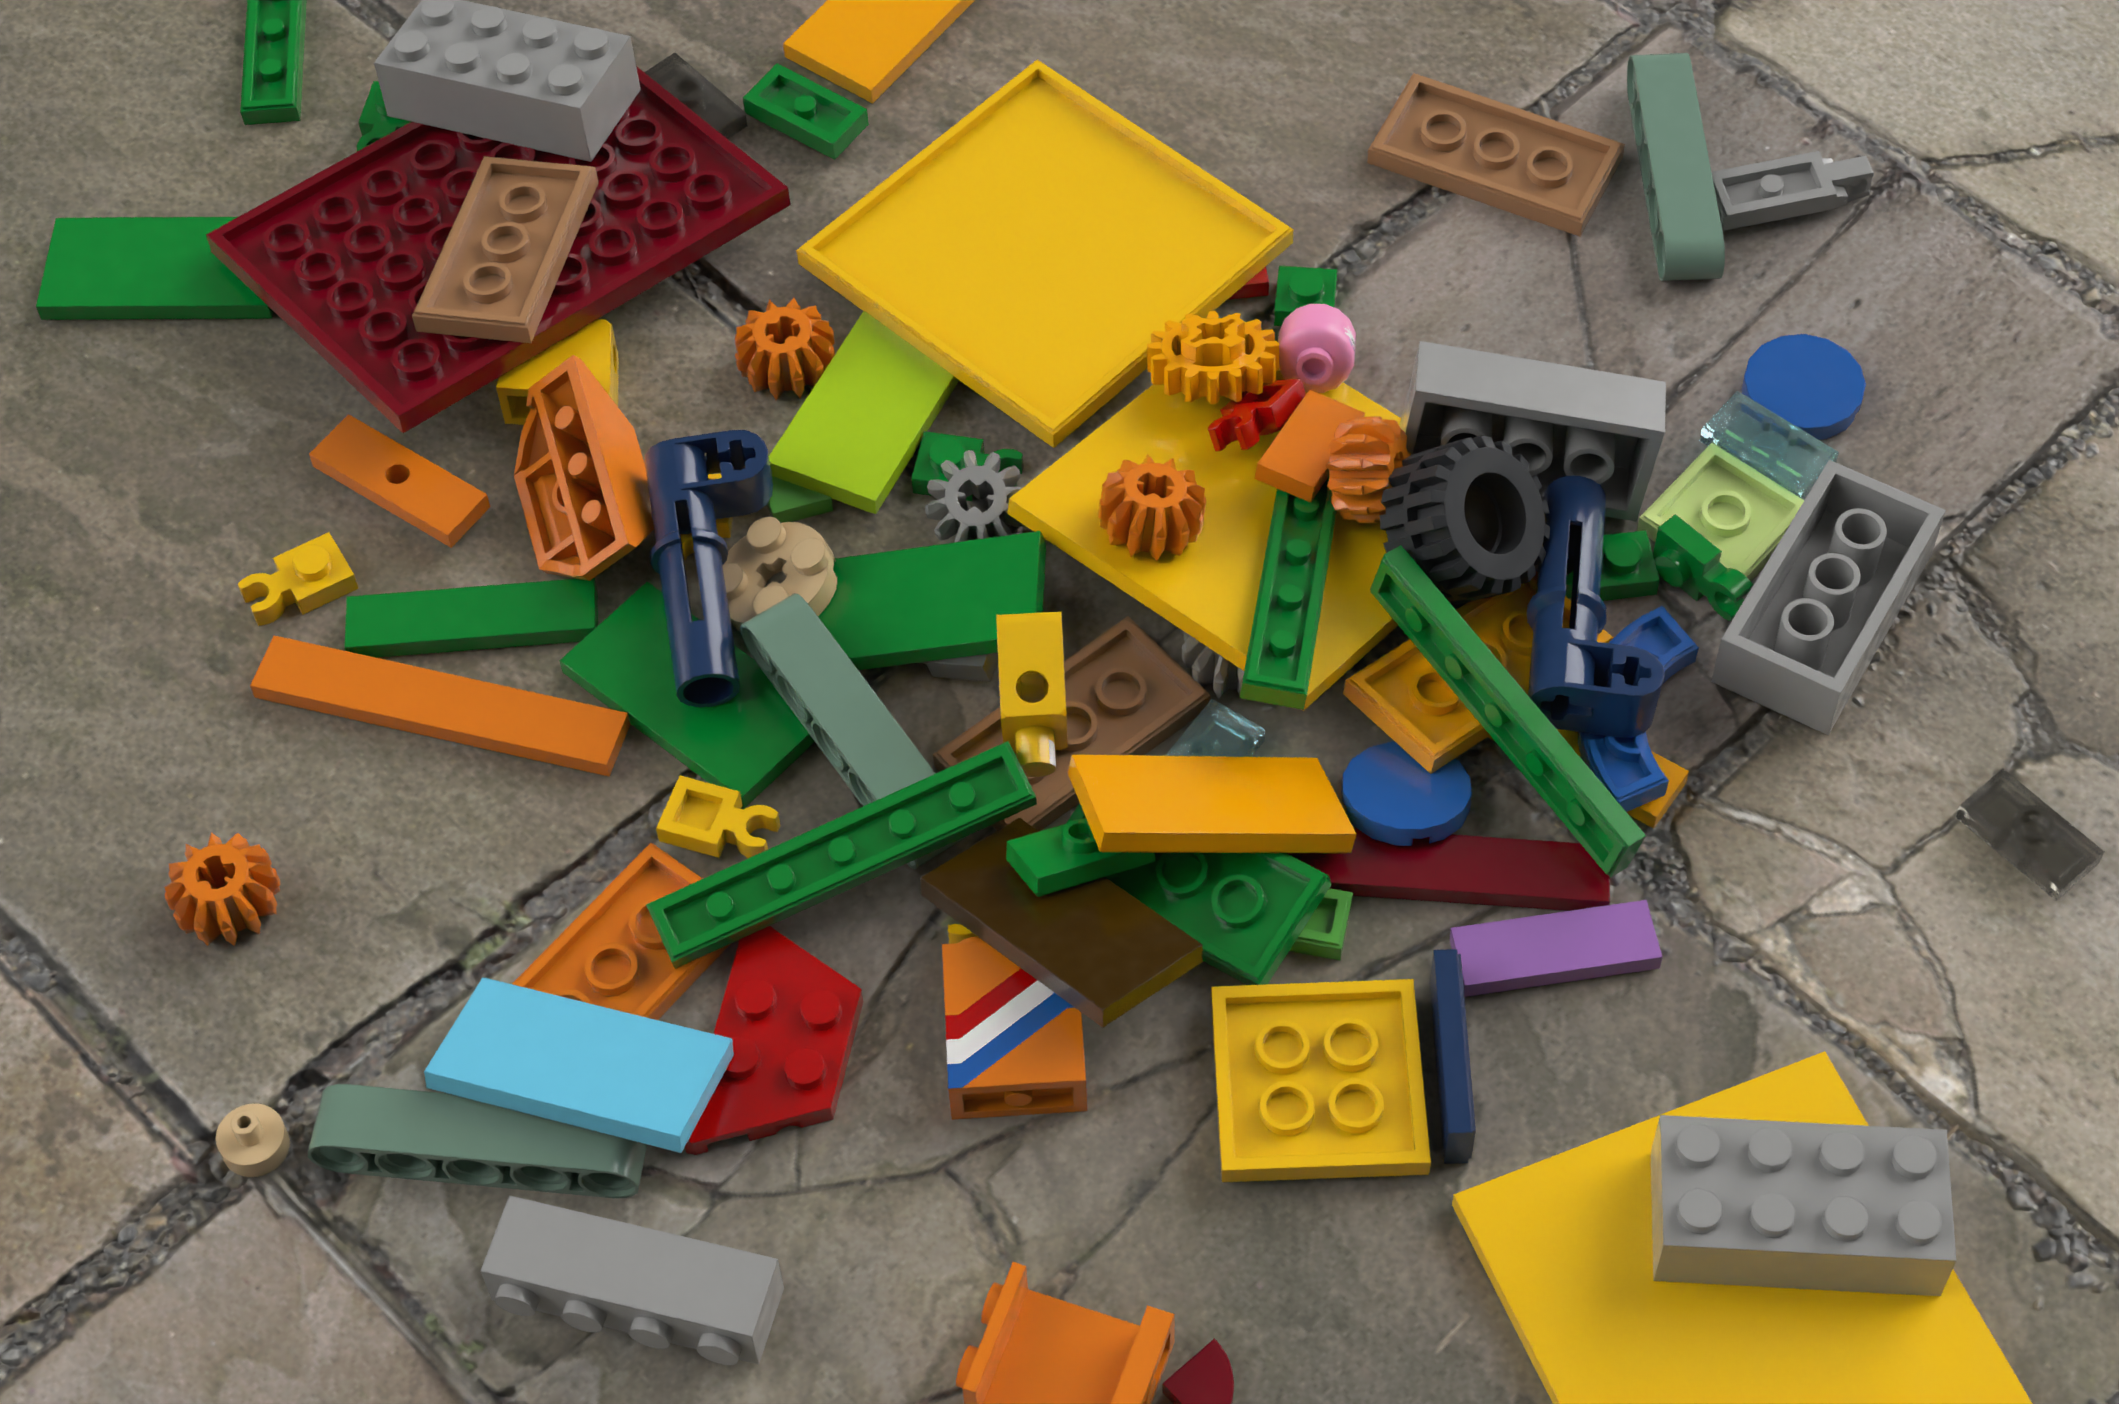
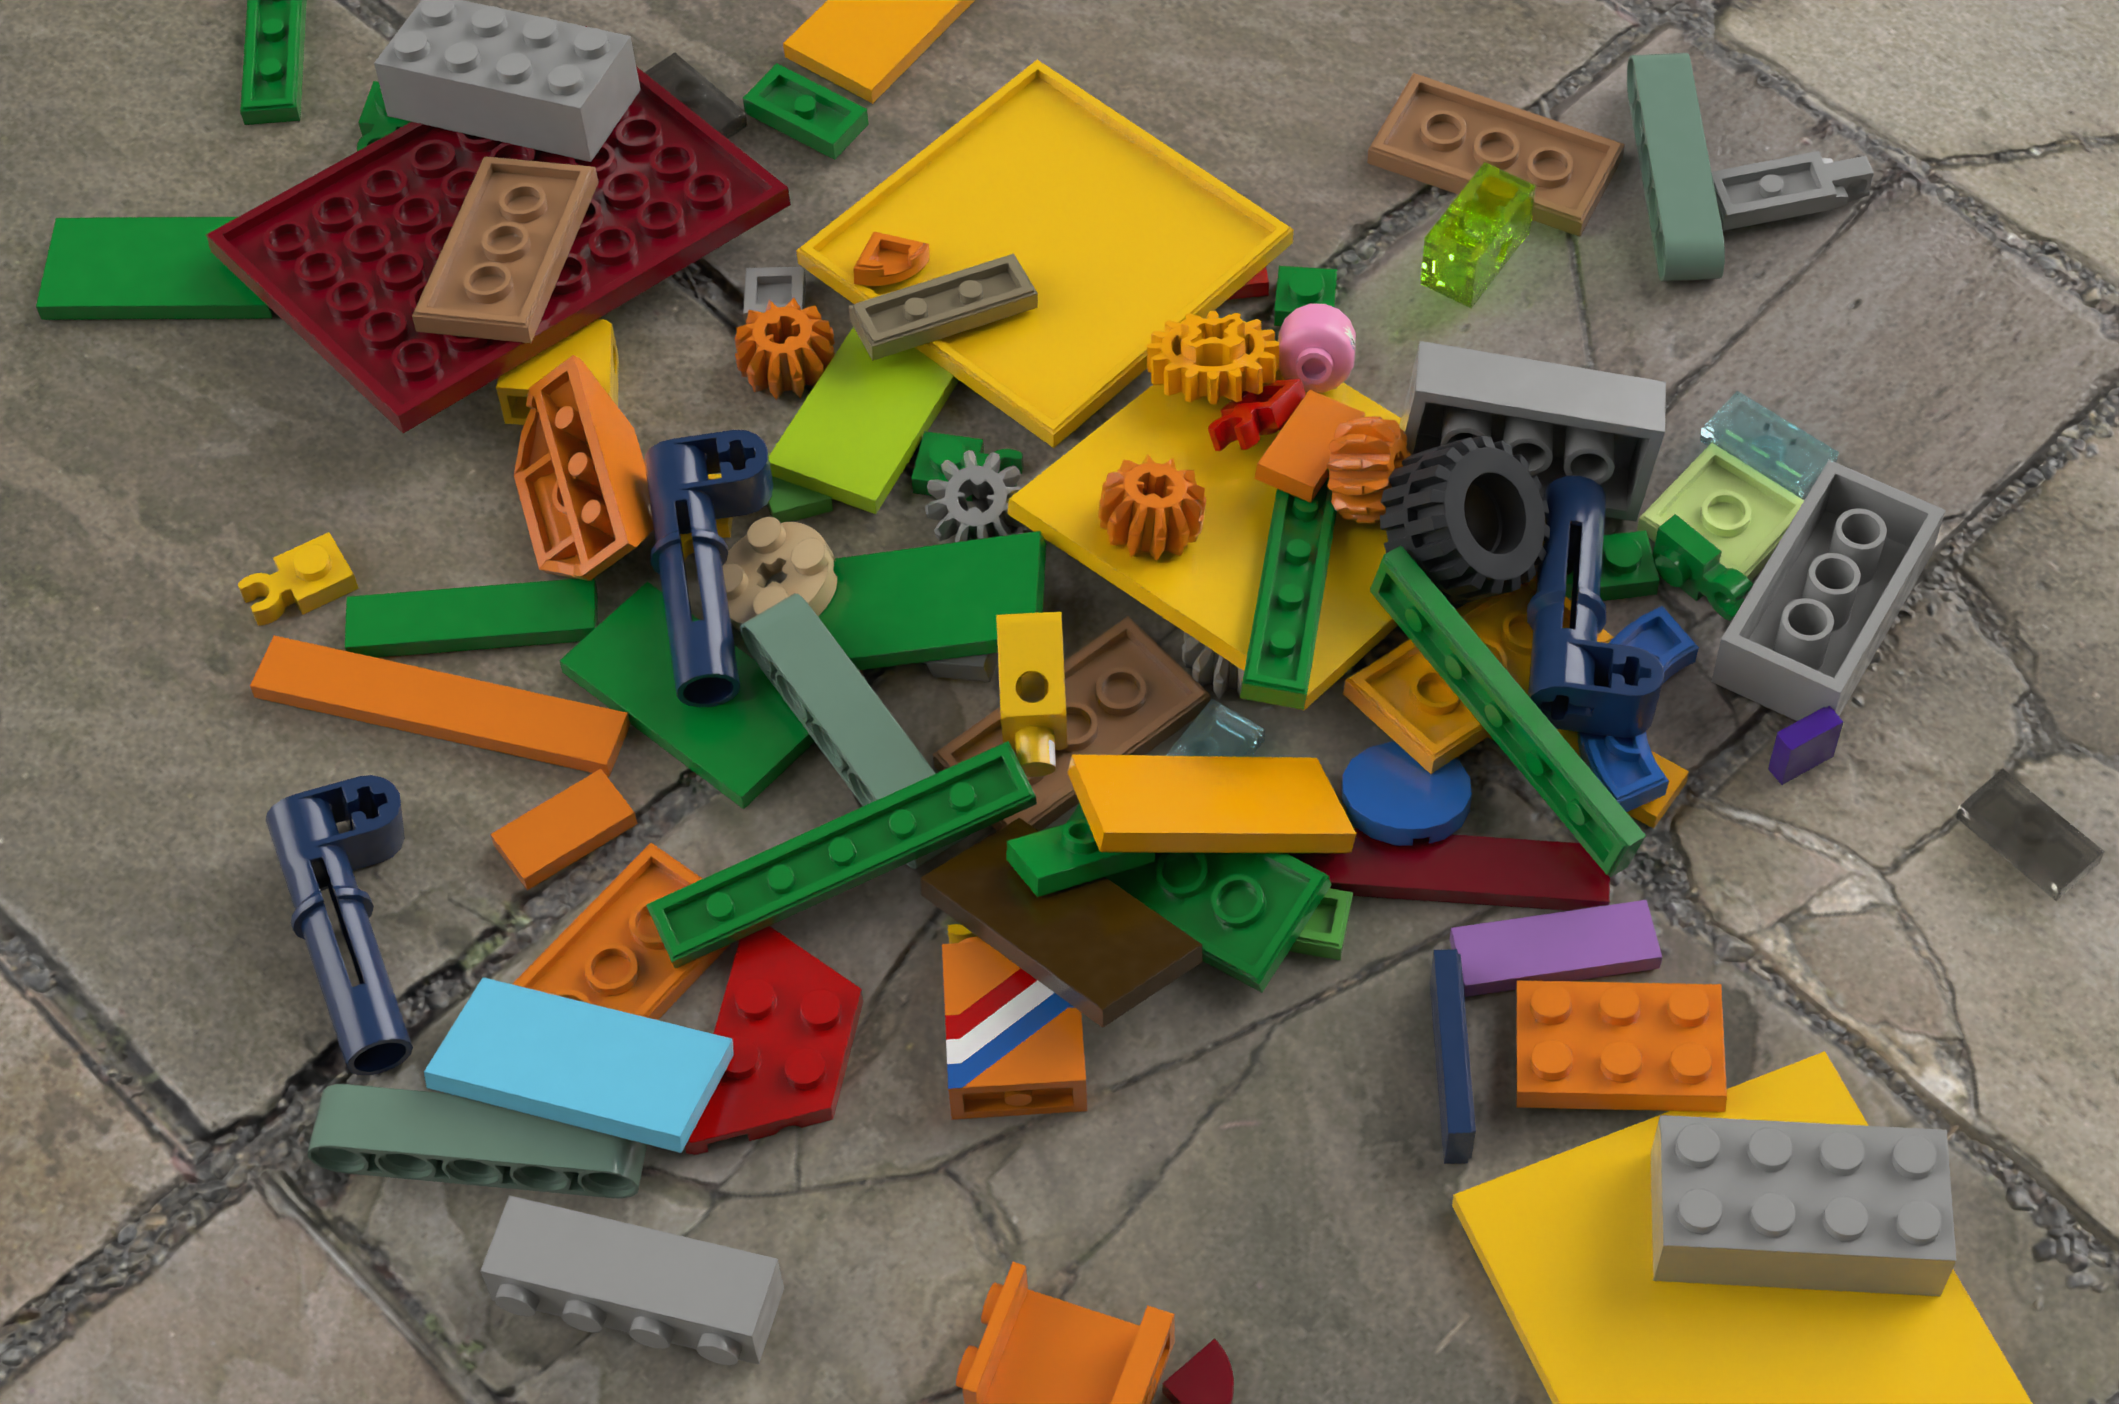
orange gear [164,832,281,946] -> none
tan tile [216,1104,290,1177] -> none
orange tile [309,414,491,548] -> none
yellow plate [656,775,781,858] -> none
yellow plate [1211,979,1431,1182] -> none
blue tile [1741,334,1866,441] -> none
none -> dark blue piece [266,775,413,1075]
none -> orange tile [490,769,638,891]
none -> light grey tile [743,267,806,325]
none -> dark tan tile [849,254,1038,361]
none -> orange tile [853,232,929,286]
none -> clear neon green brick [1420,162,1536,308]
none -> orange plate [1516,981,1727,1112]
none -> dark purple tile [1768,706,1844,785]

